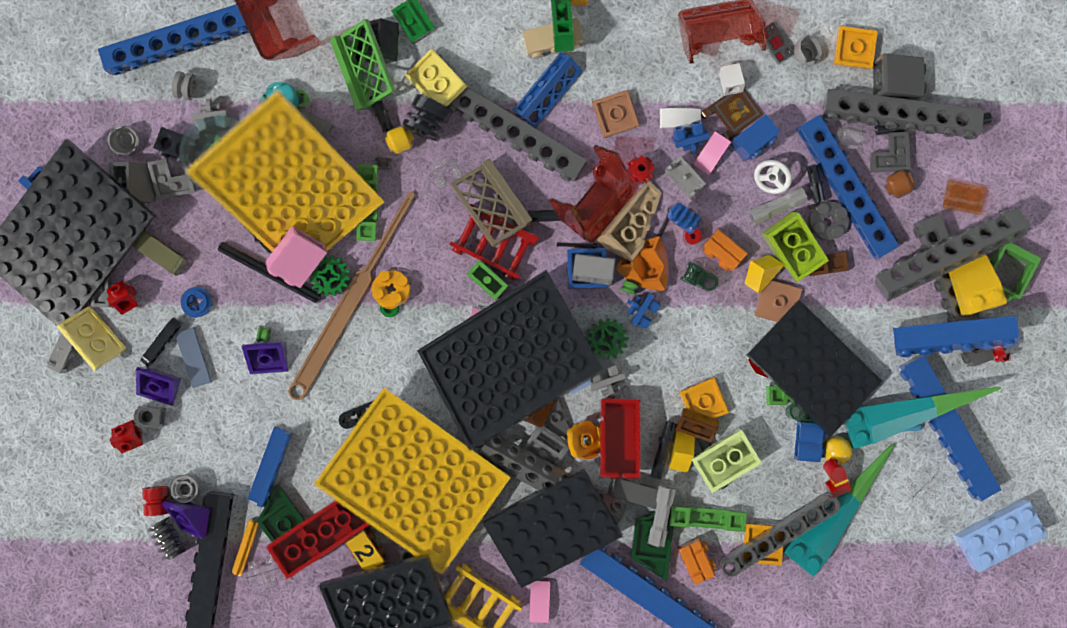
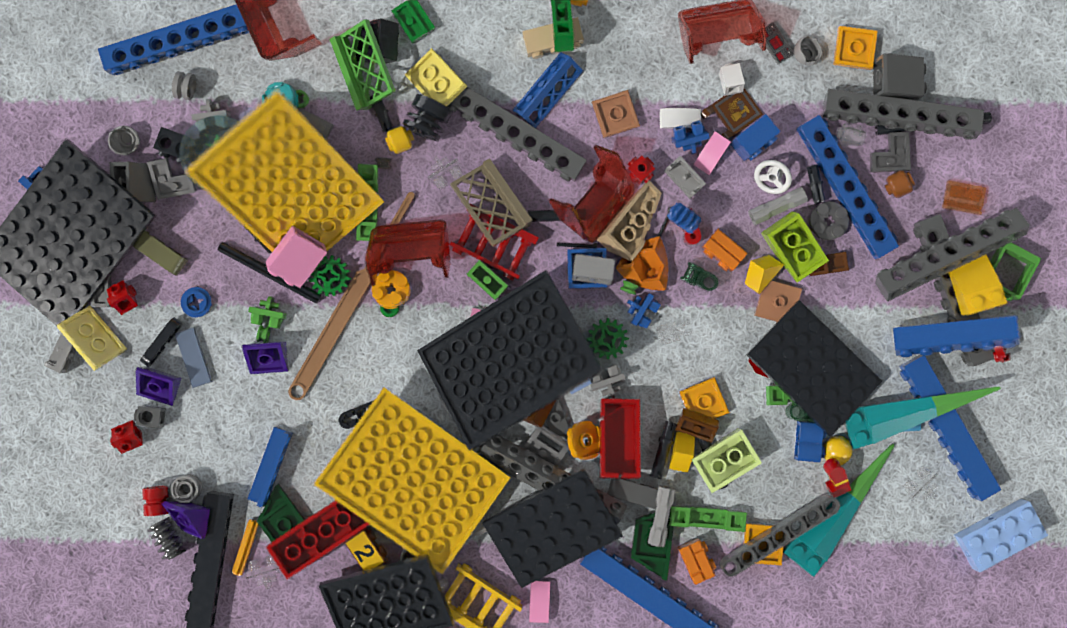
none -> bright green hips [248,296,287,329]
none -> clear red windscreen [365,219,451,286]

